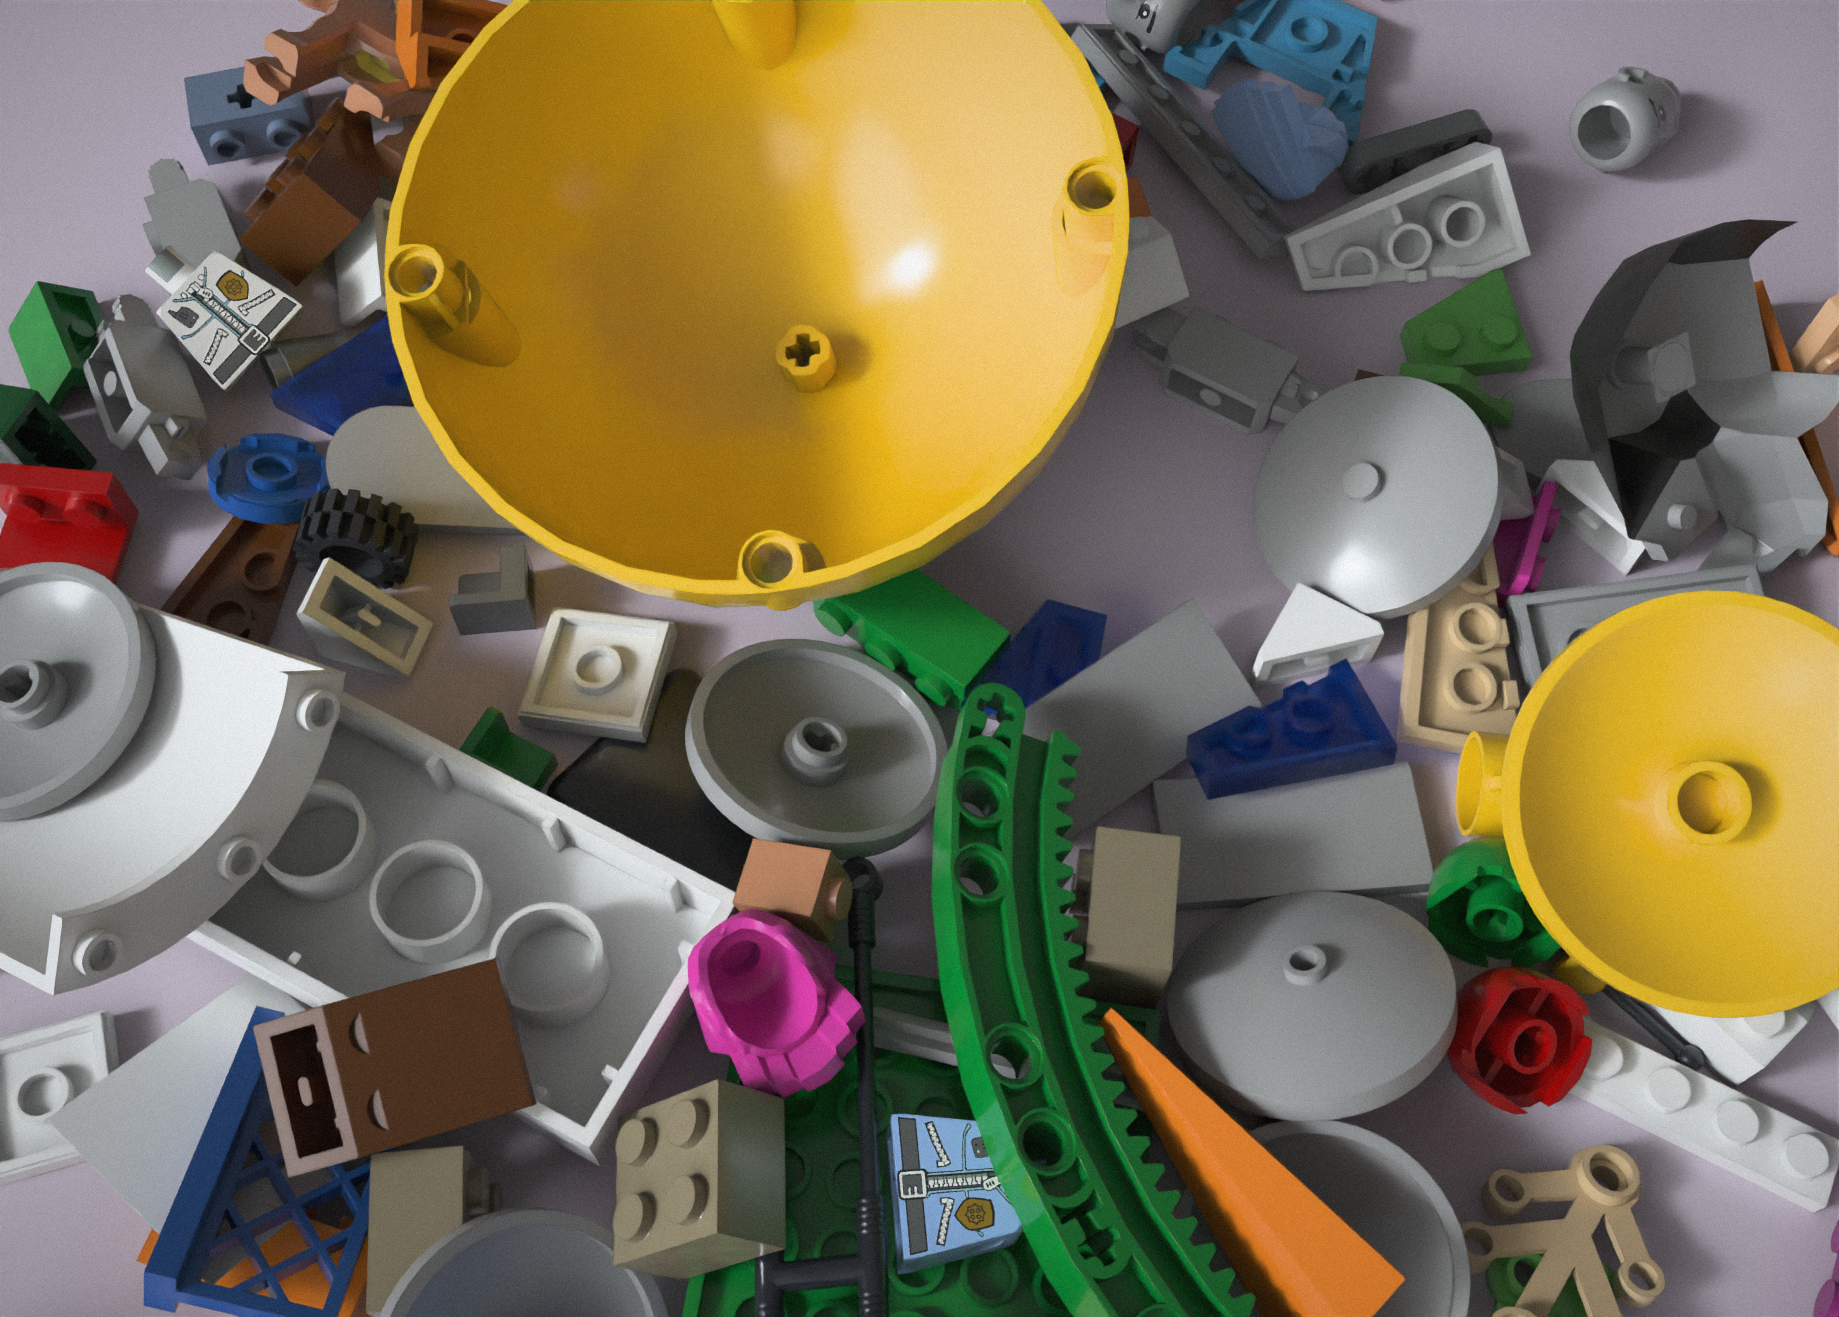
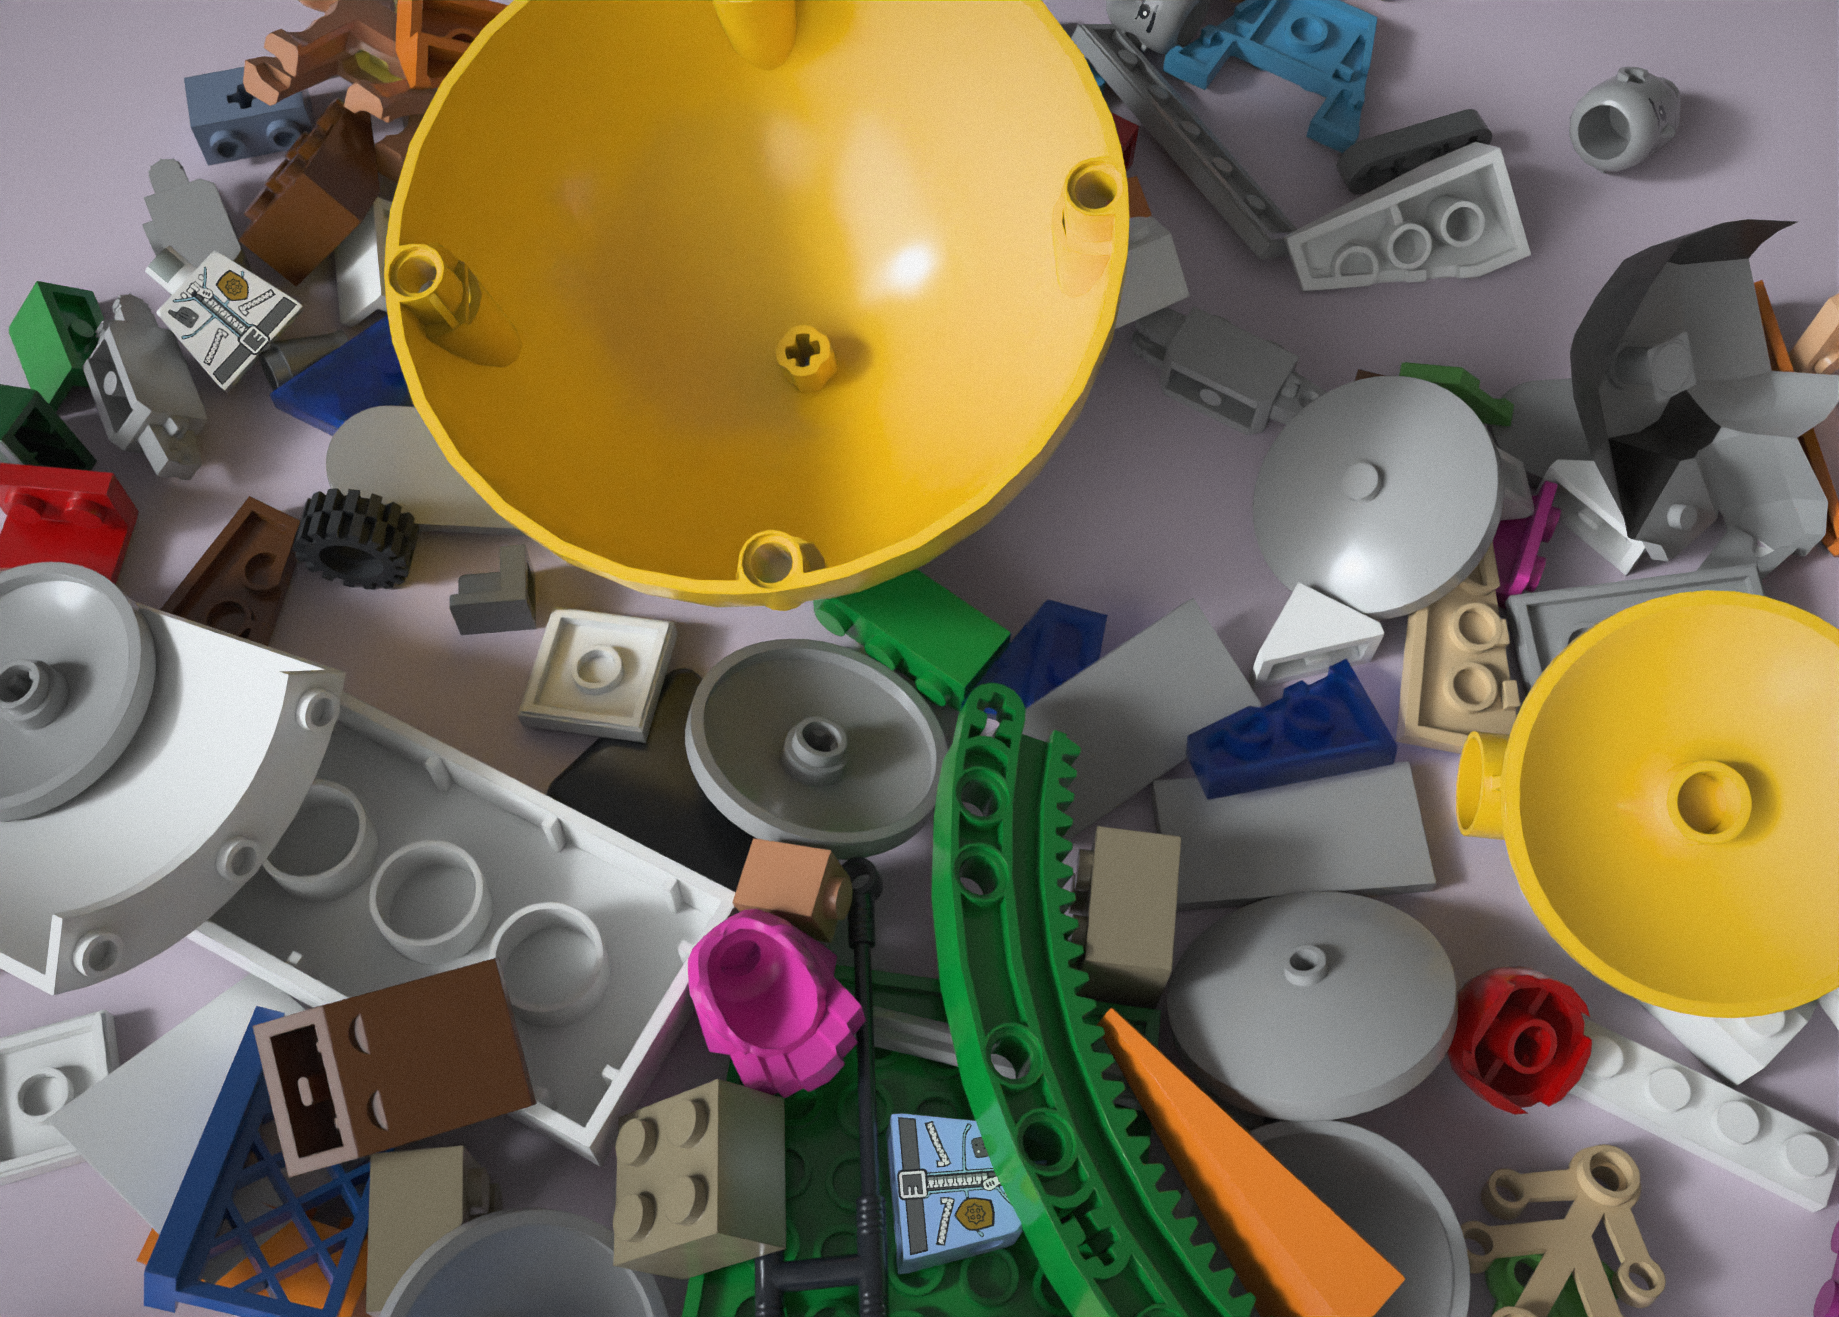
blue tile [207,433,330,524] -> none
white slope [297,557,434,679] -> none
green panel [459,706,558,792] -> none
light blue hair [1211,79,1349,202] -> none
bright green wing [1400,268,1533,376] -> none
green cylinder [1426,836,1561,968] -> none
black hinge [1550,952,1704,1072] -> none

